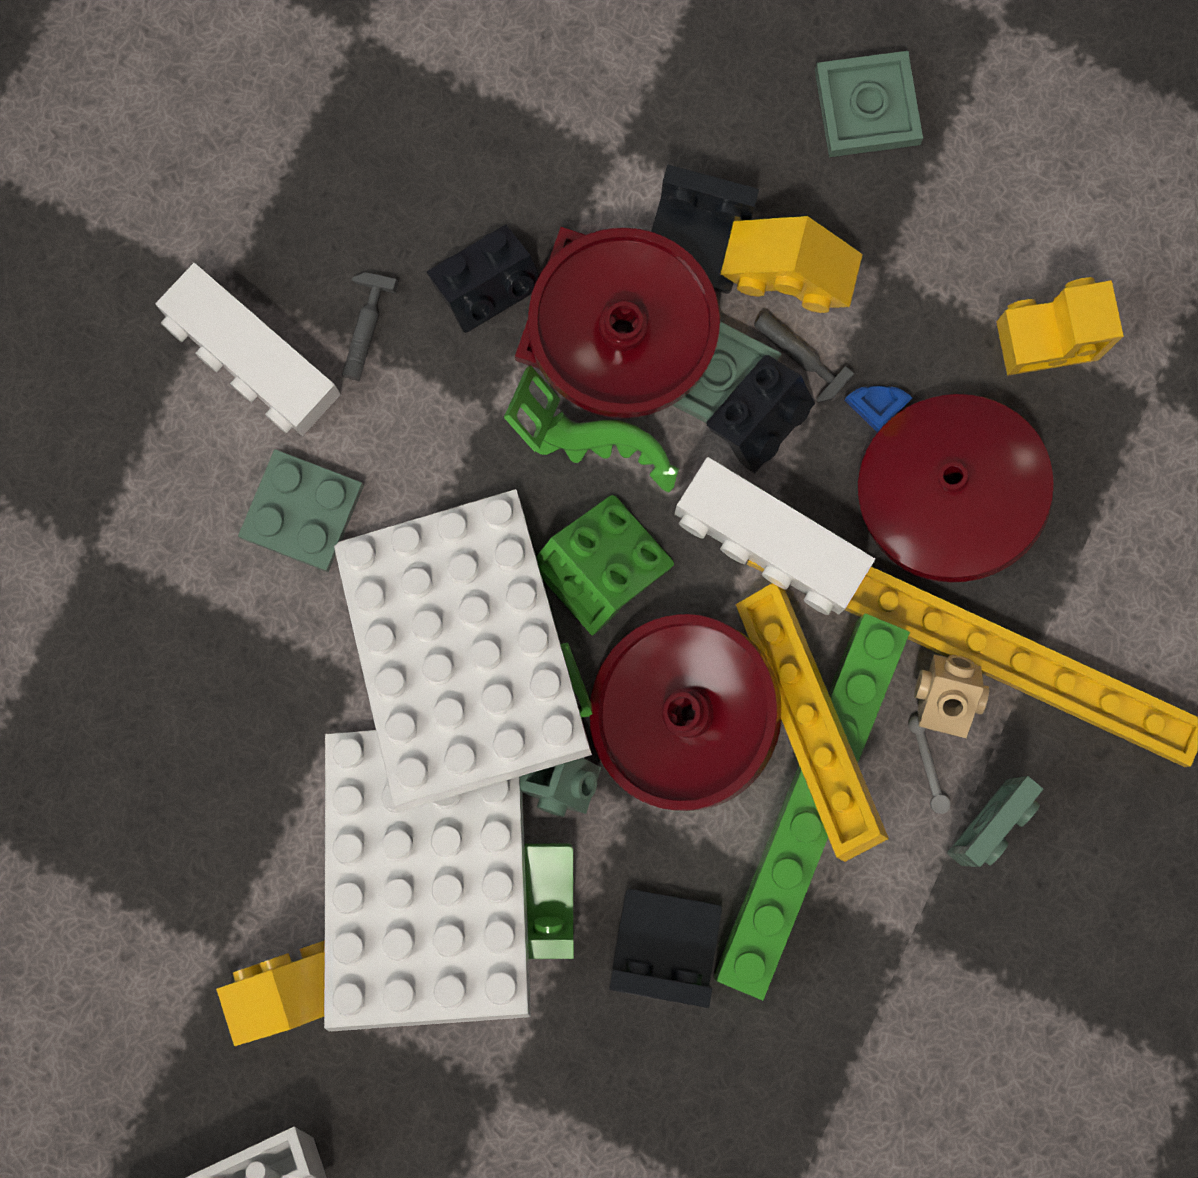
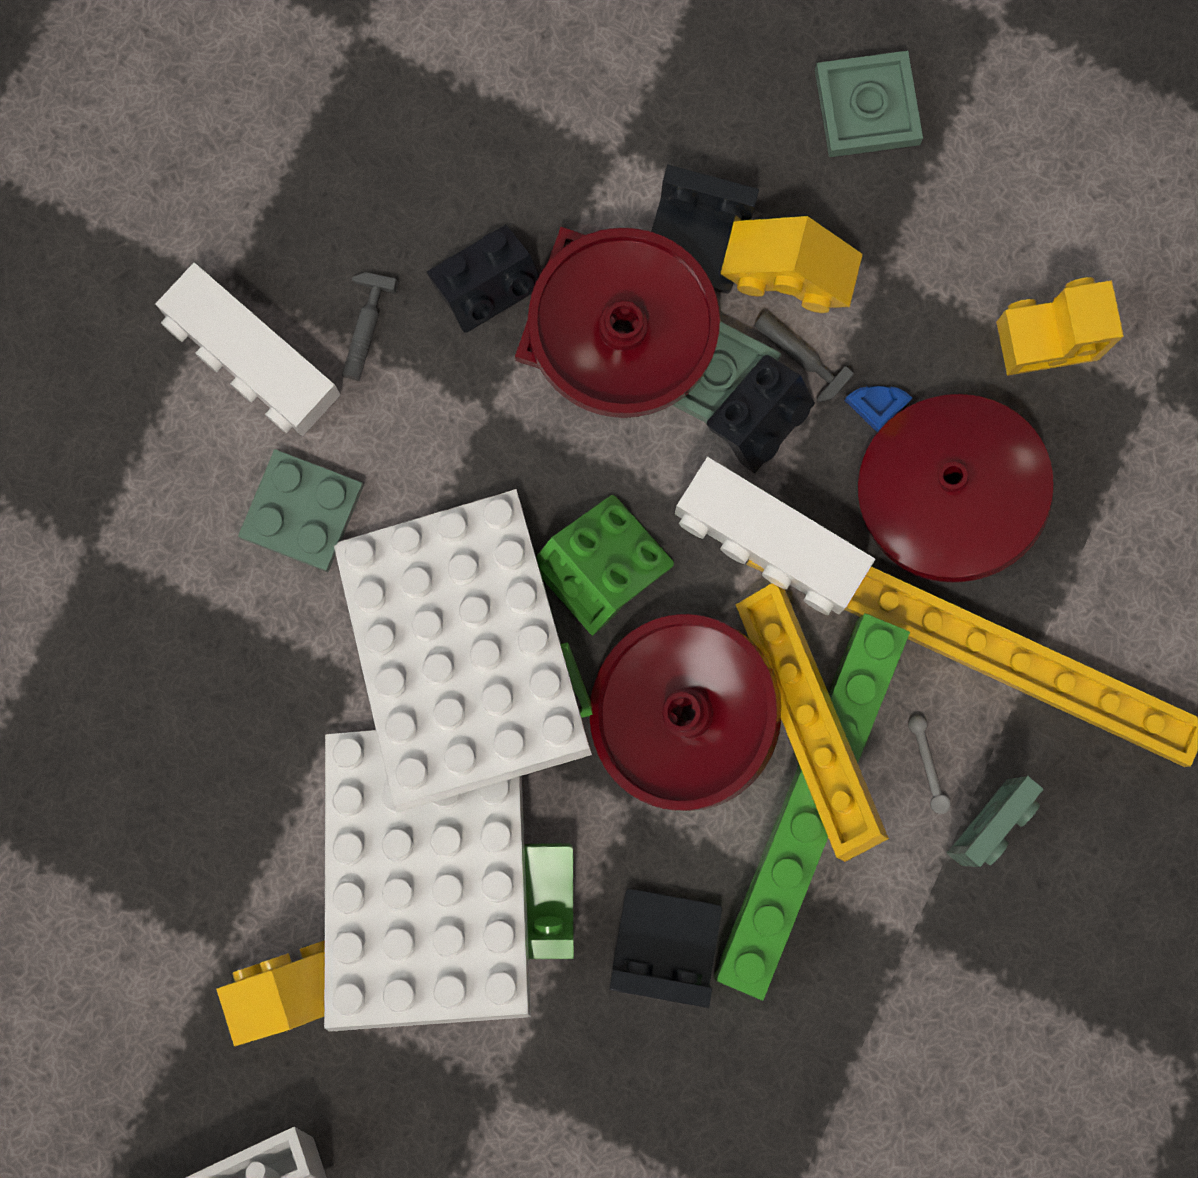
bright green piece [504,366,679,493] -> none
sand green brick [519,757,601,817] -> none
tan brick [914,654,989,738] -> none

